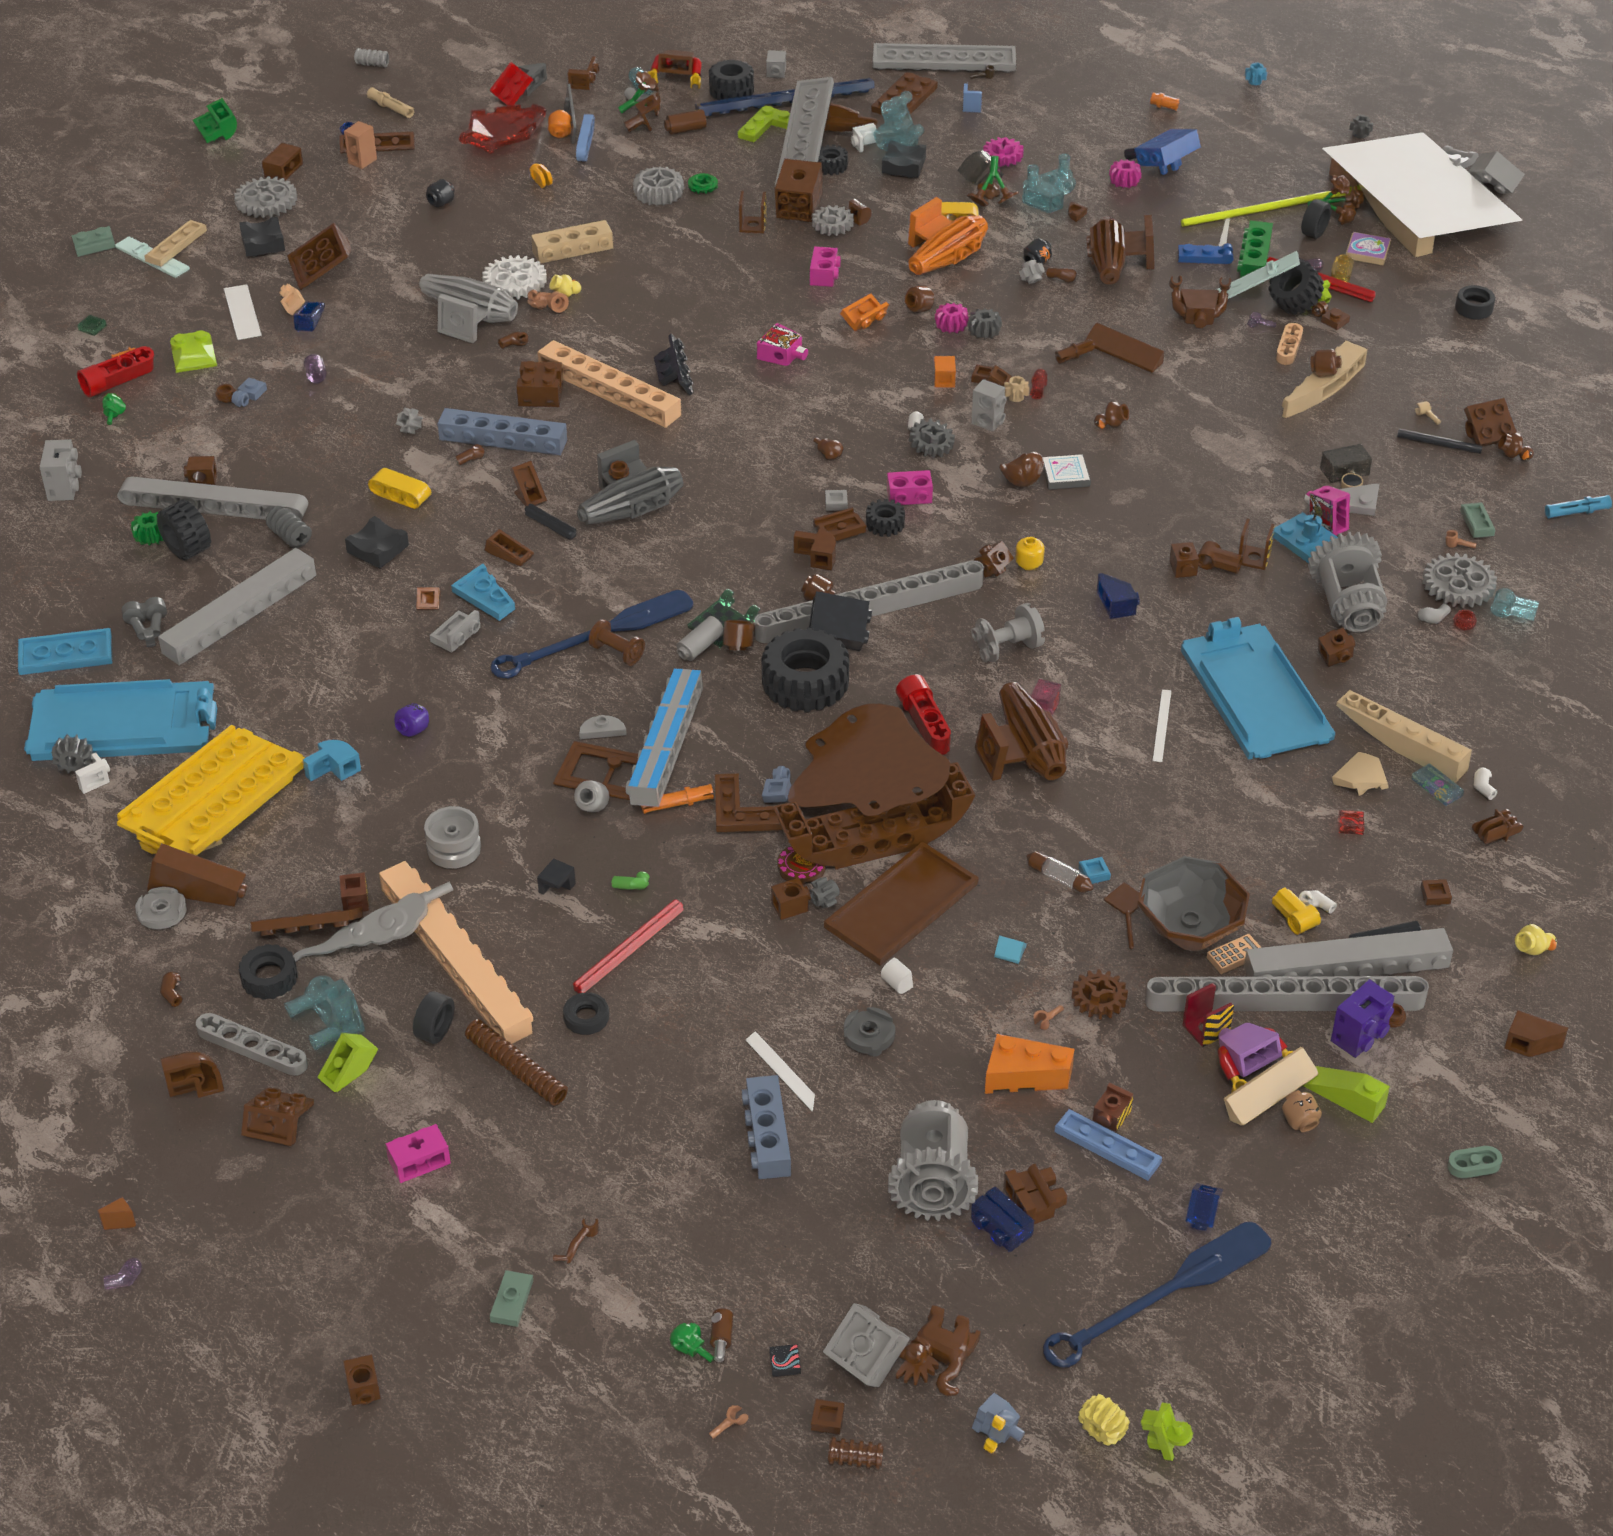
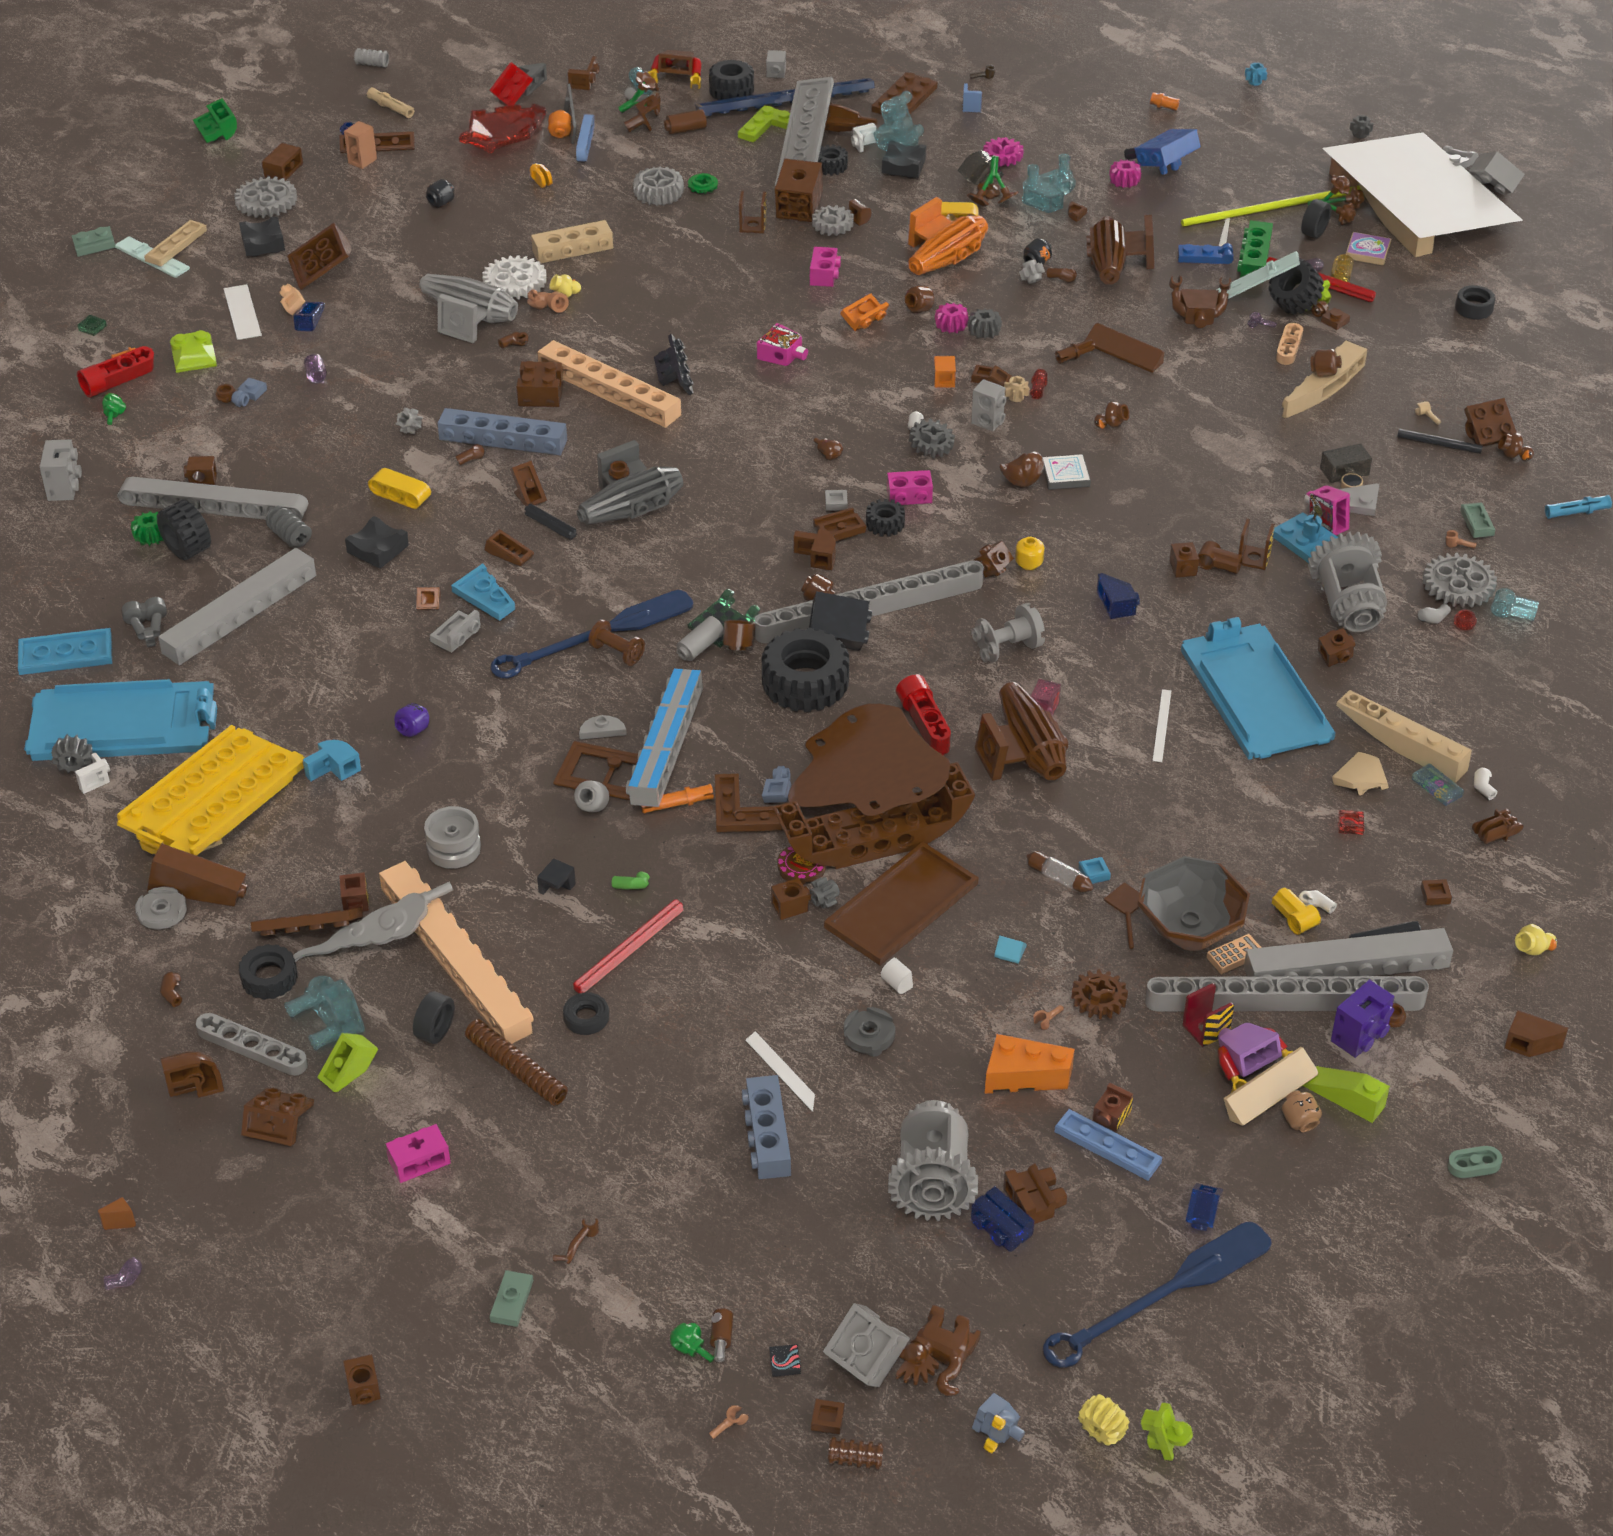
light grey plate [873,43,1016,72] -> none

